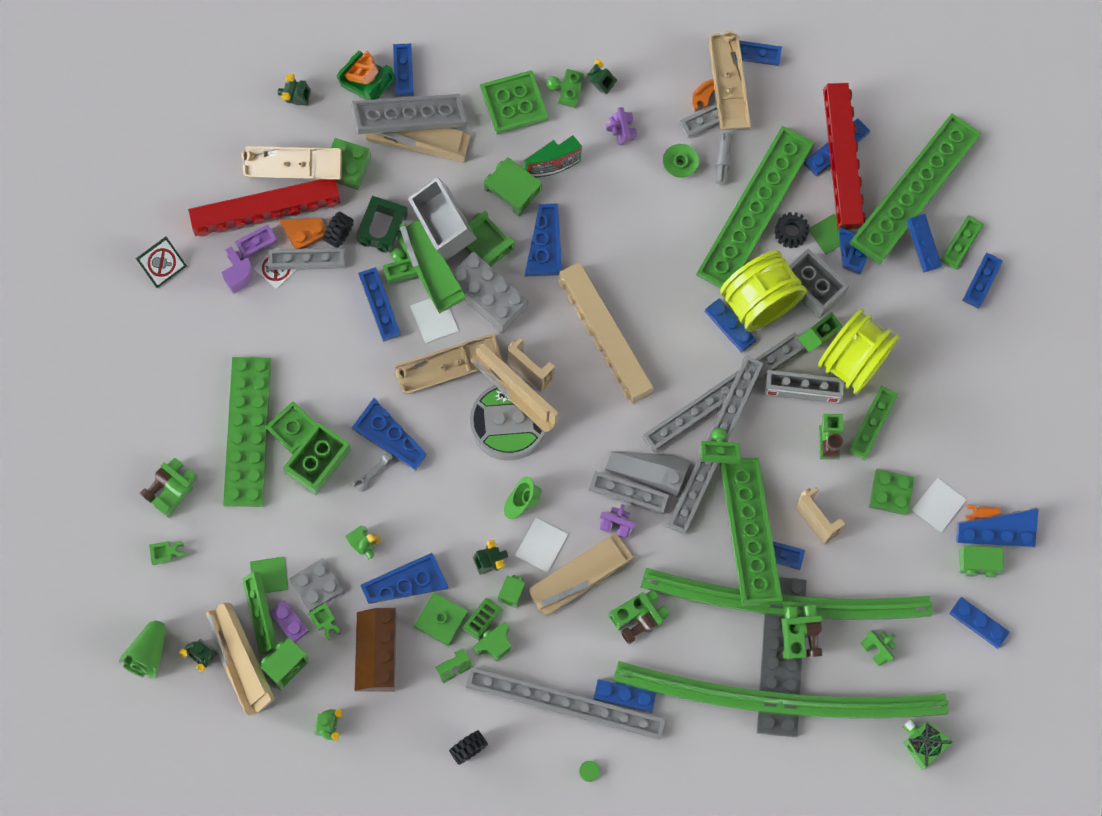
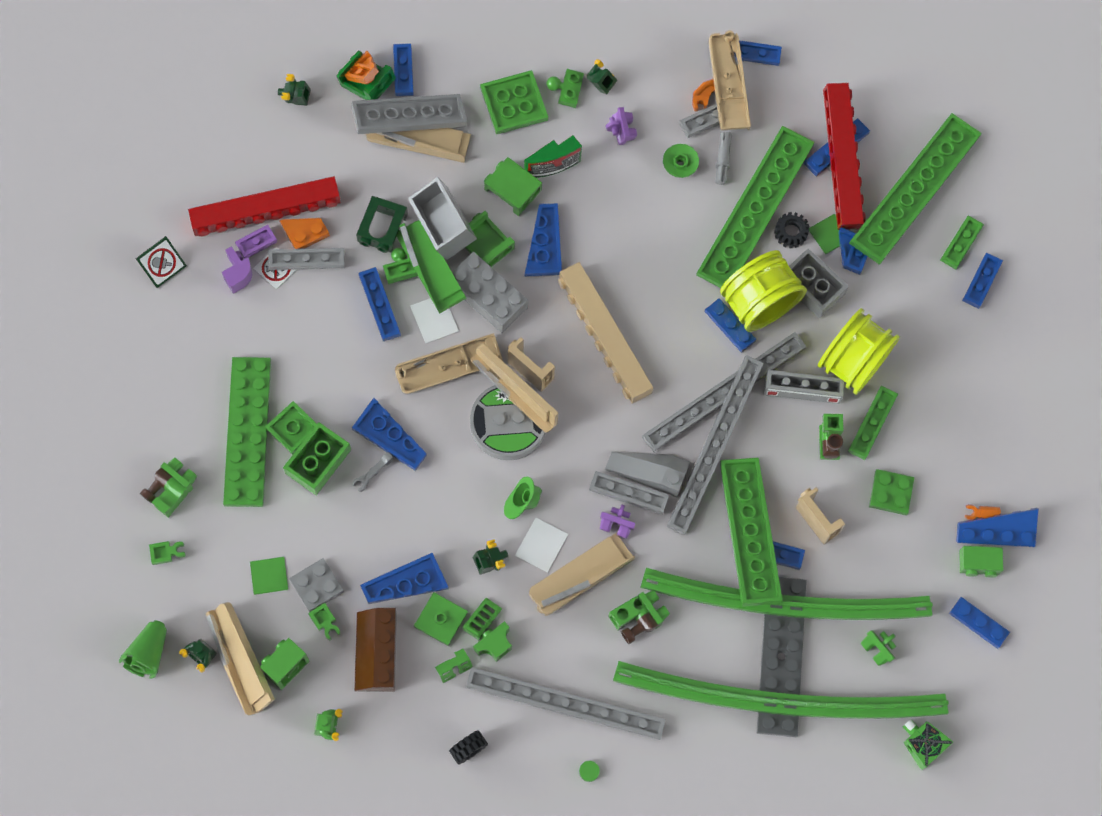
tan piece [241,146,344,180] -> none
bright green plate [242,572,277,654] -> none
medium lavender plate [269,600,309,643] -> none
black tyre [323,211,354,248] -> none
bright green brick [331,138,371,190] -> none
bright green piece [345,525,381,560] -> none
bright green brick [498,575,525,608] -> none
blue plate [593,679,656,713] -> none
bright green plate [700,428,741,463] -> none
bright green hips [781,605,823,659] -> none
bright green brick [798,312,843,353] -> none
blue plate [906,214,942,273] -> none
white sticker [912,477,967,533] -> none

